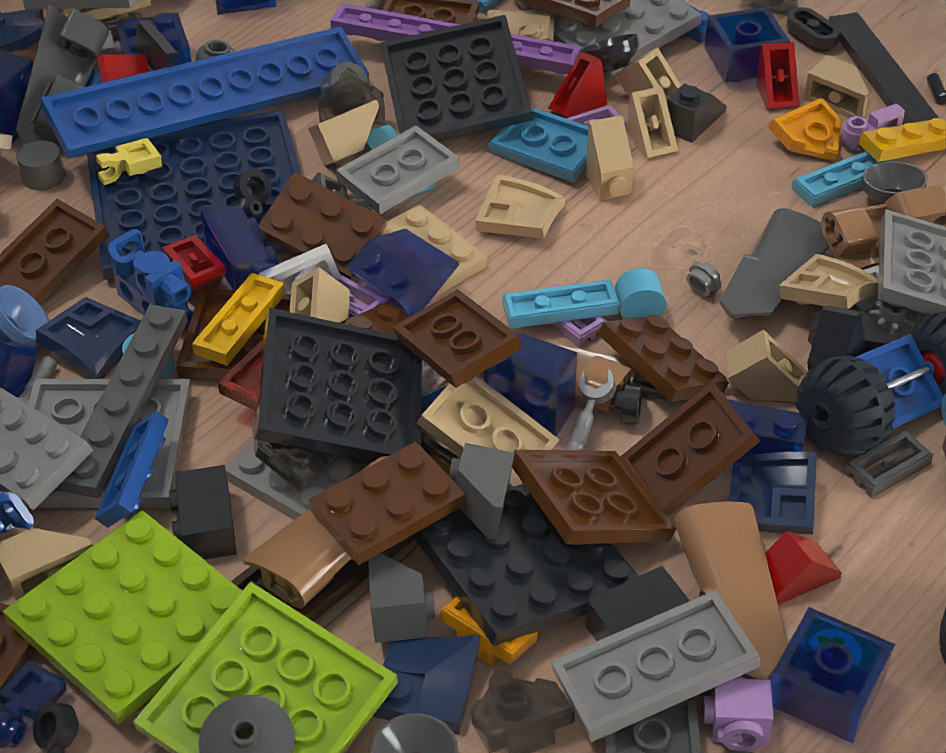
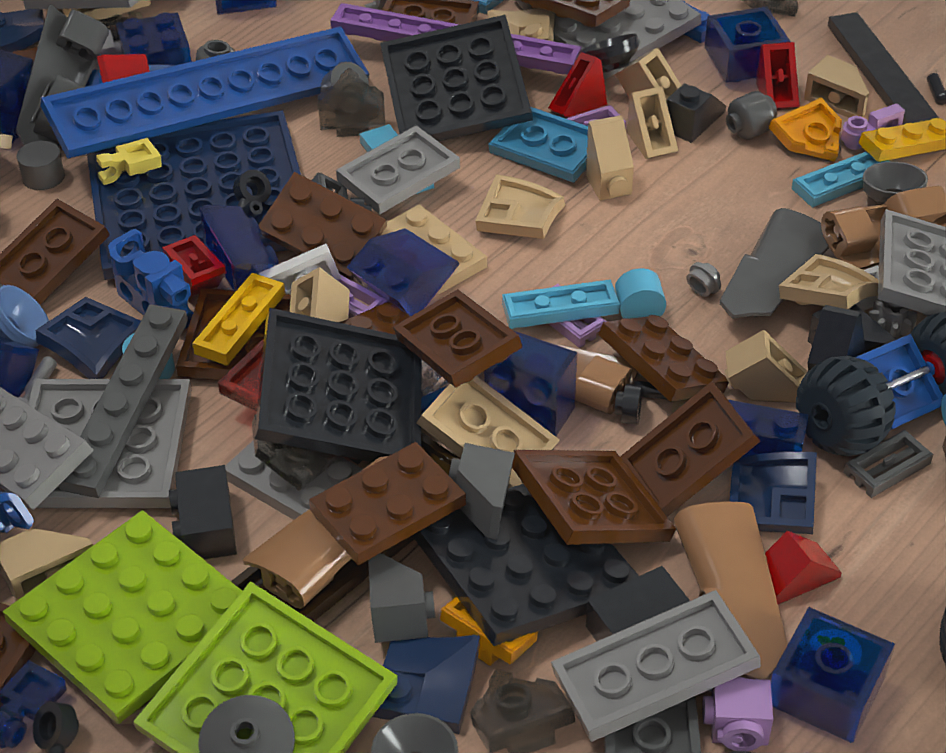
blue plate [94,410,169,528] -> none
black tile [135,20,178,71] -> none
tan slope [308,99,379,168] -> none
light grey piece [567,369,616,450] -> none
black plate [786,7,840,51] -> none
none -> dark grey head [726,91,777,140]

